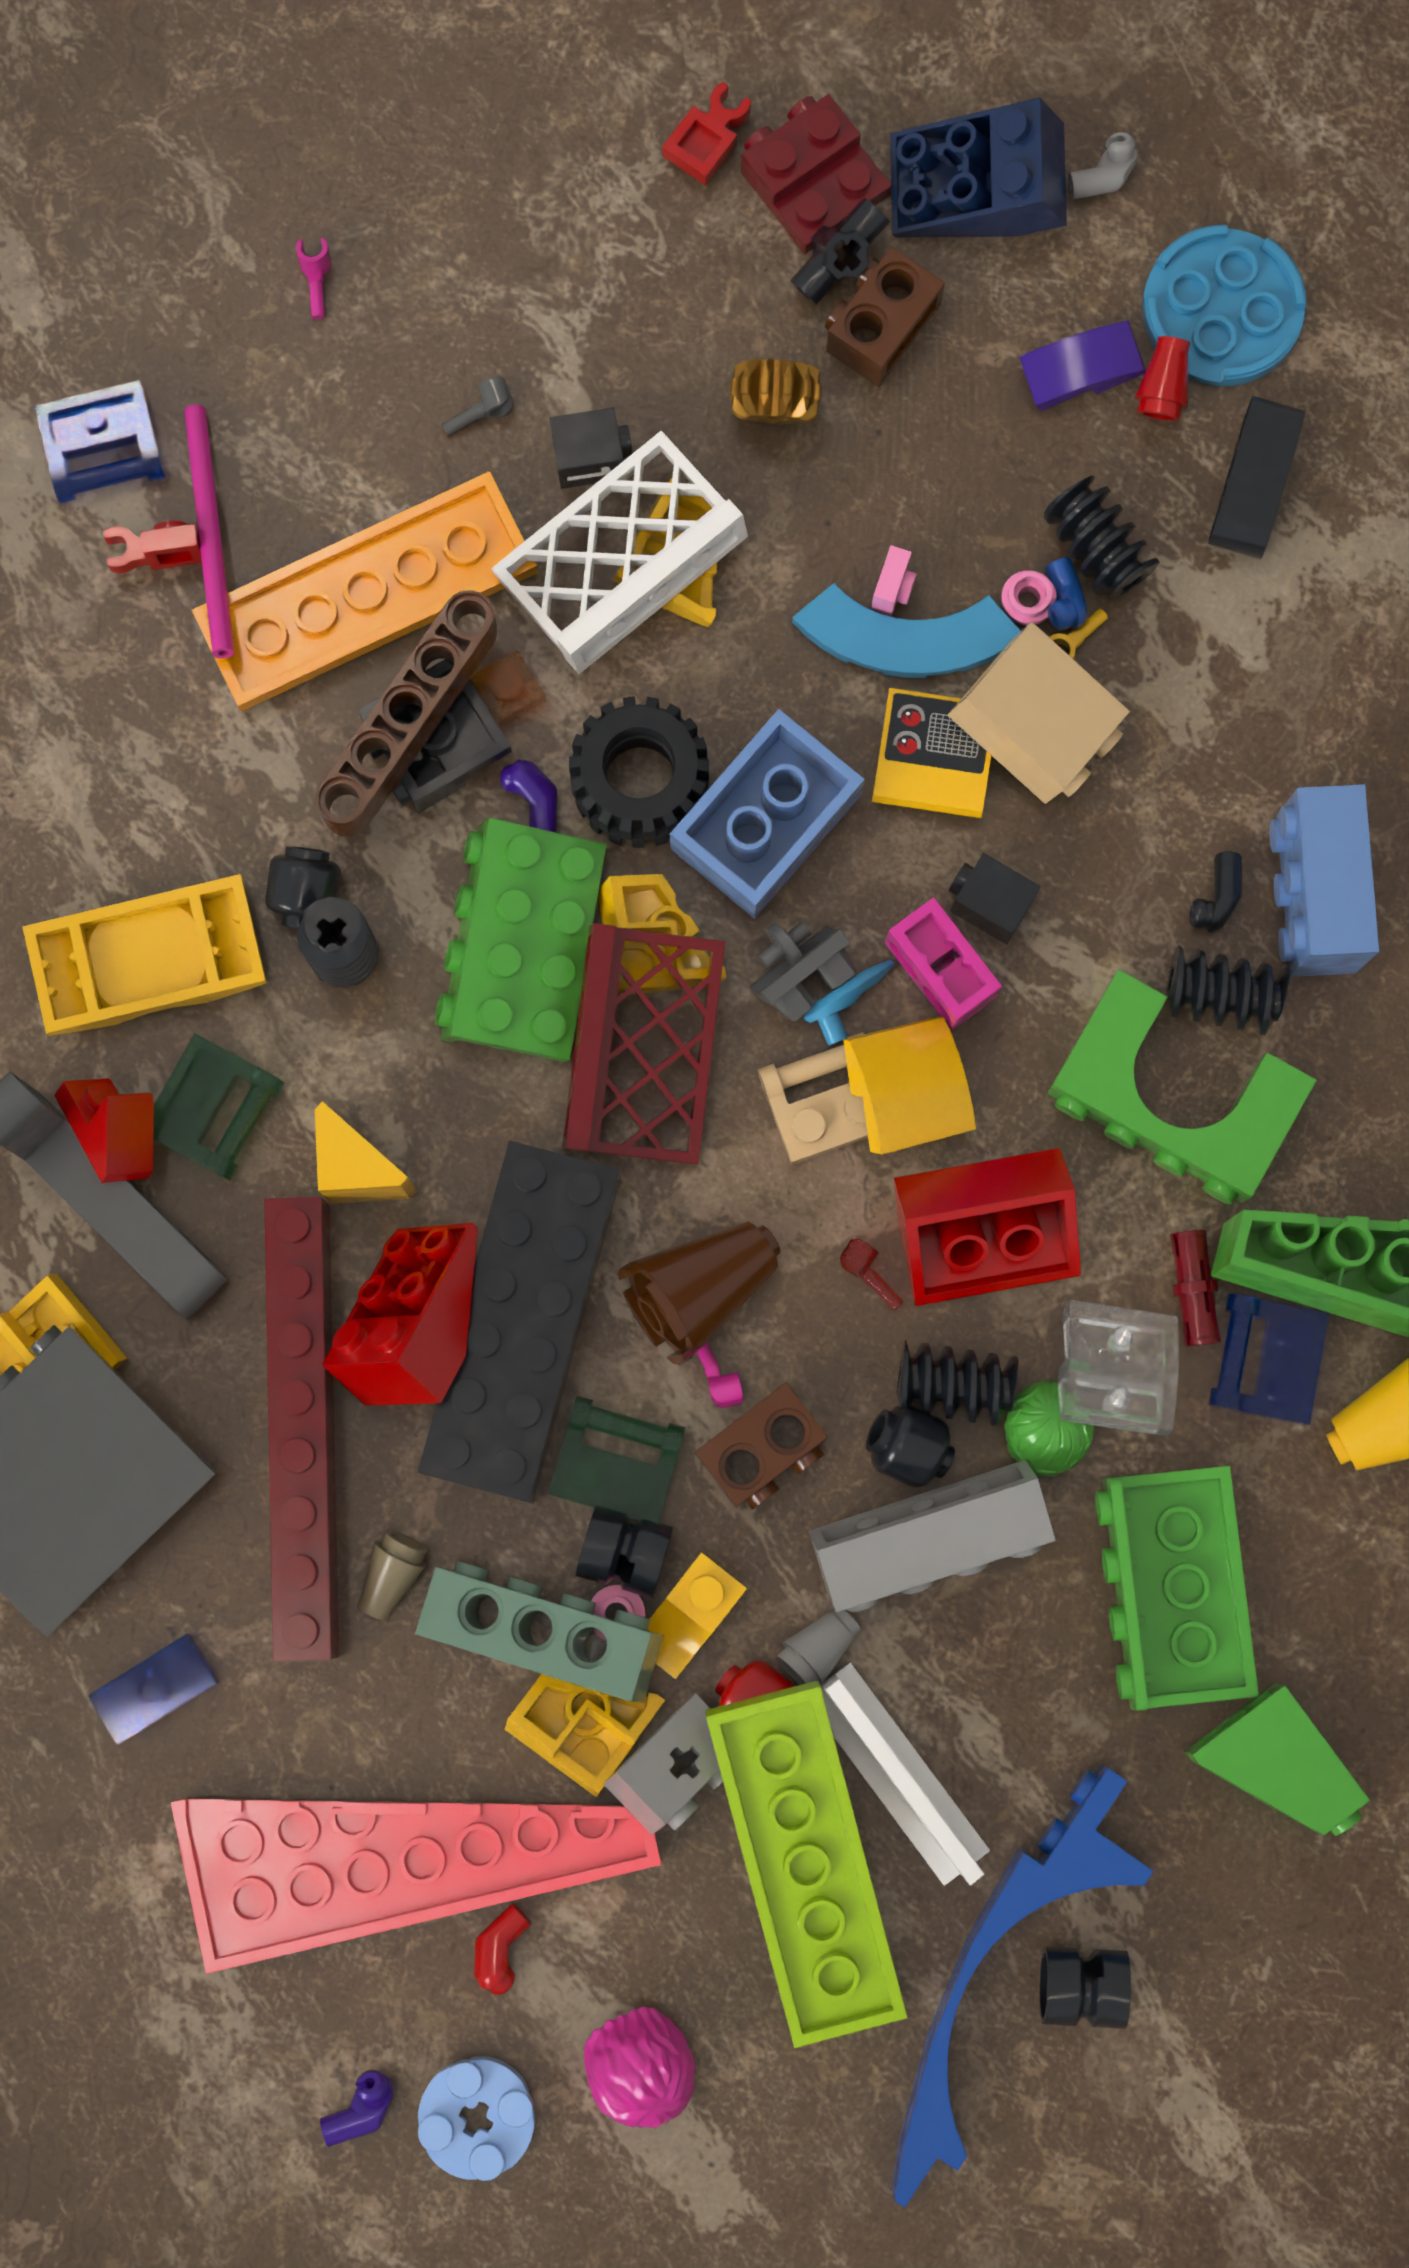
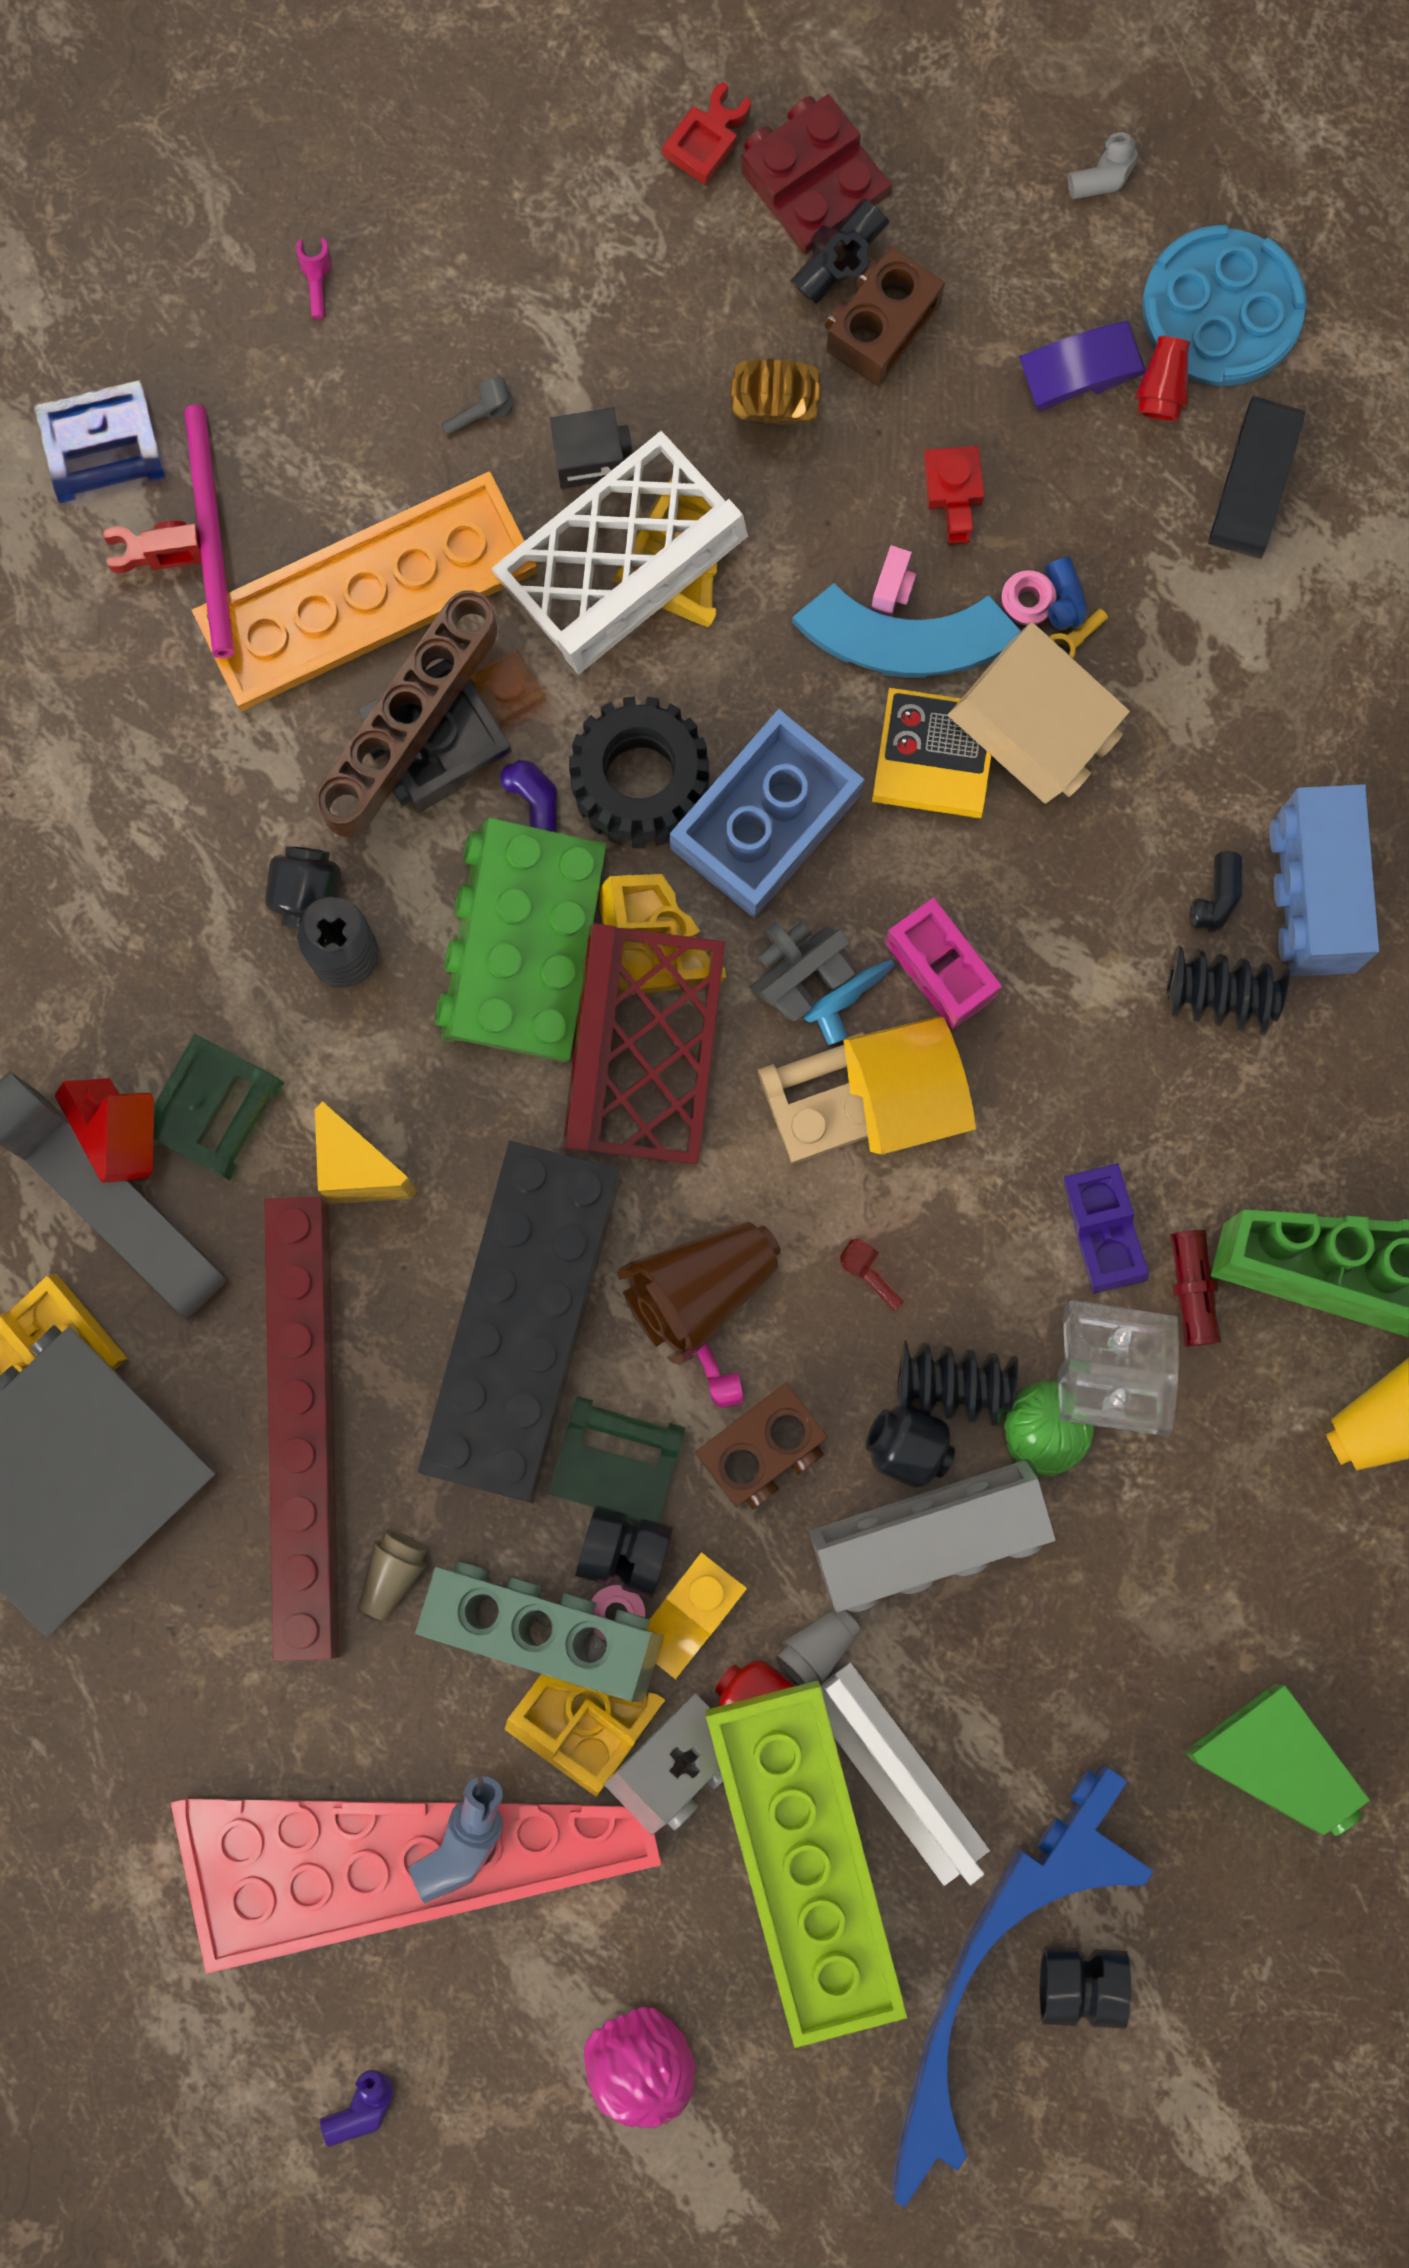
yellow slope [22,874,267,1036] -> none
clear blue plate [88,1633,219,1745] -> none
red slope [322,1222,478,1406] -> none
light blue plate [418,2056,535,2181] -> none
red arm [474,1903,532,1995] -> none
dark blue slope [891,97,1067,238] -> none
red slope [893,1148,1081,1306] -> none
black brick [948,852,1041,945] -> none
black piece [1044,476,1160,600] -> none
bright green arch [1047,969,1317,1205] -> none
bright green bracket [1095,1466,1259,1711] -> none
clear blue plate [1208,1294,1329,1426] -> none
none -> sand blue arm [408,1776,503,1903]
none -> red plate [923,445,984,544]
none -> dark purple slope [1063,1163,1149,1294]

